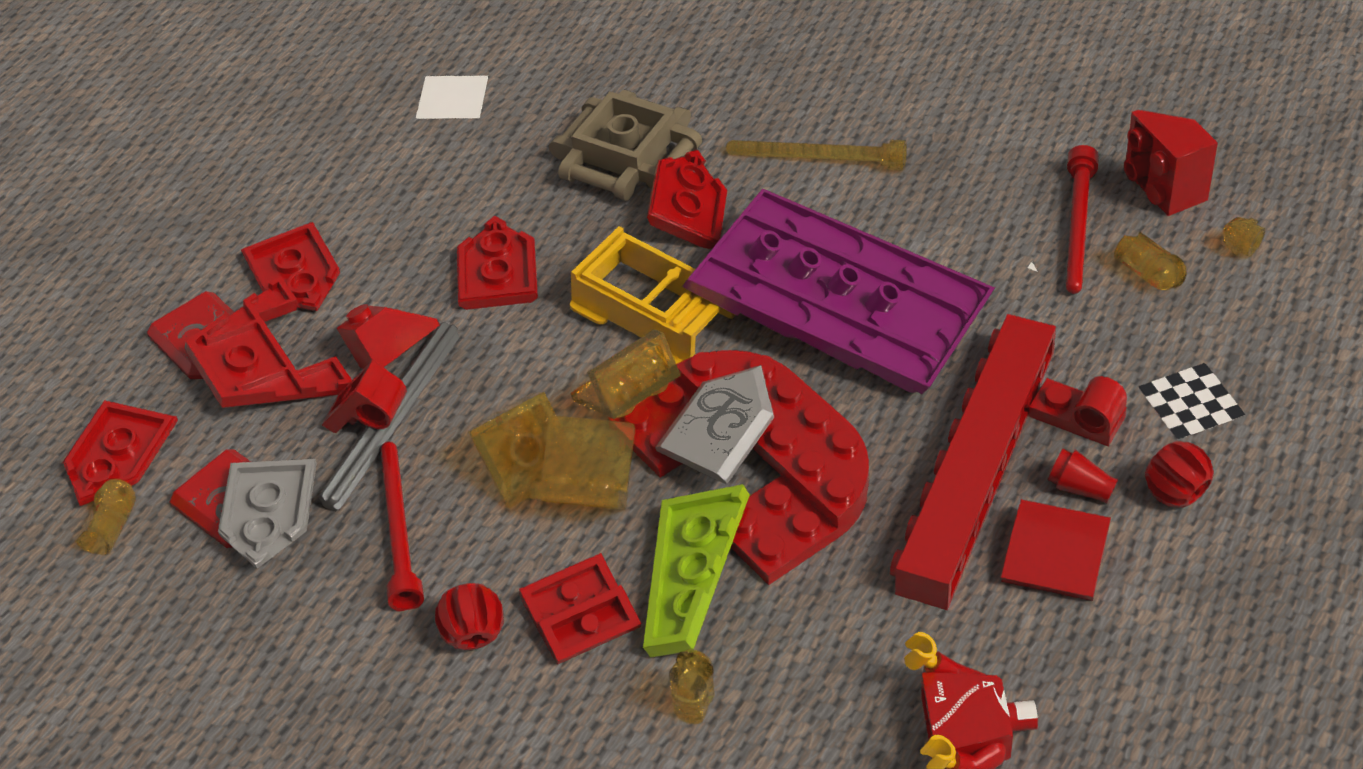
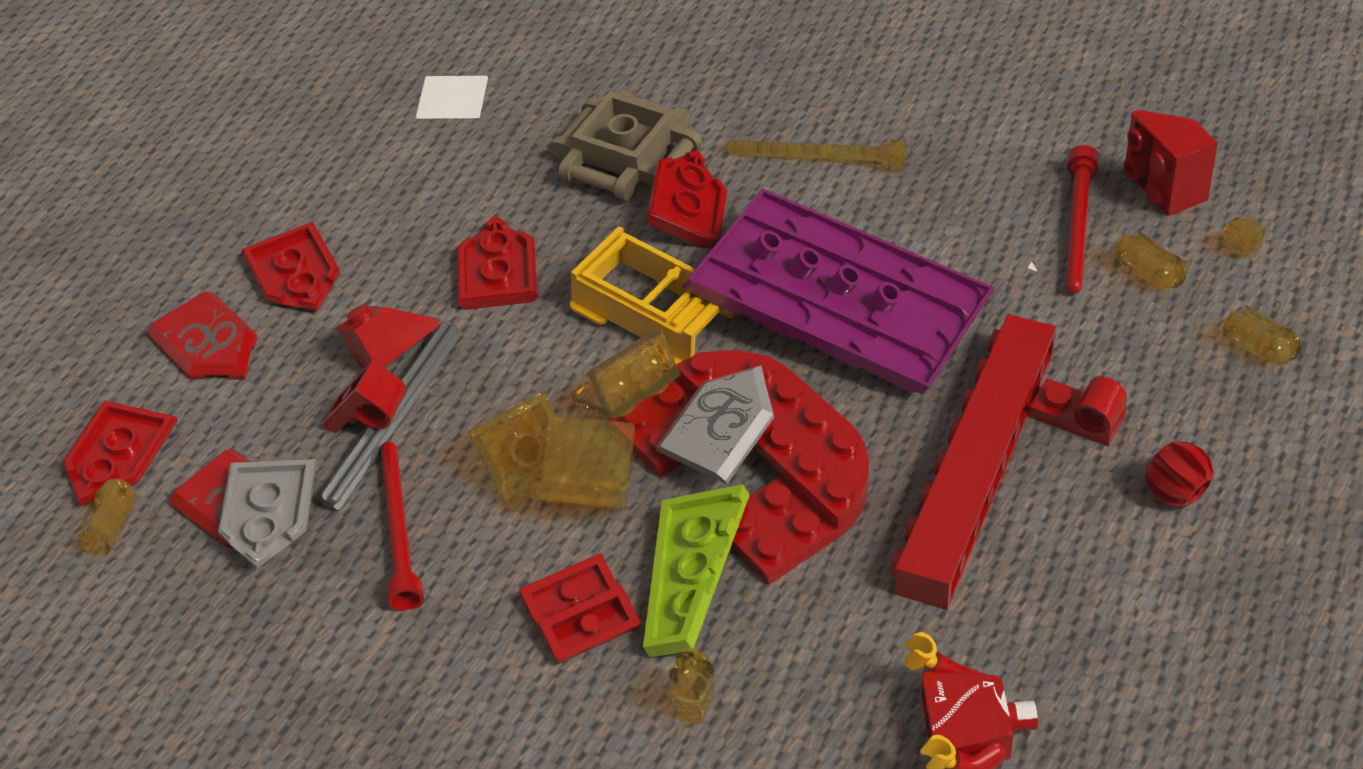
red wing [186,276,352,408] -> none
red piece [435,583,504,650] -> none
red slope [1001,499,1111,601] -> none
red cone [1048,449,1118,504] -> none
sticker [1139,363,1245,439] -> none
none -> clear yellow piece [1222,305,1301,366]

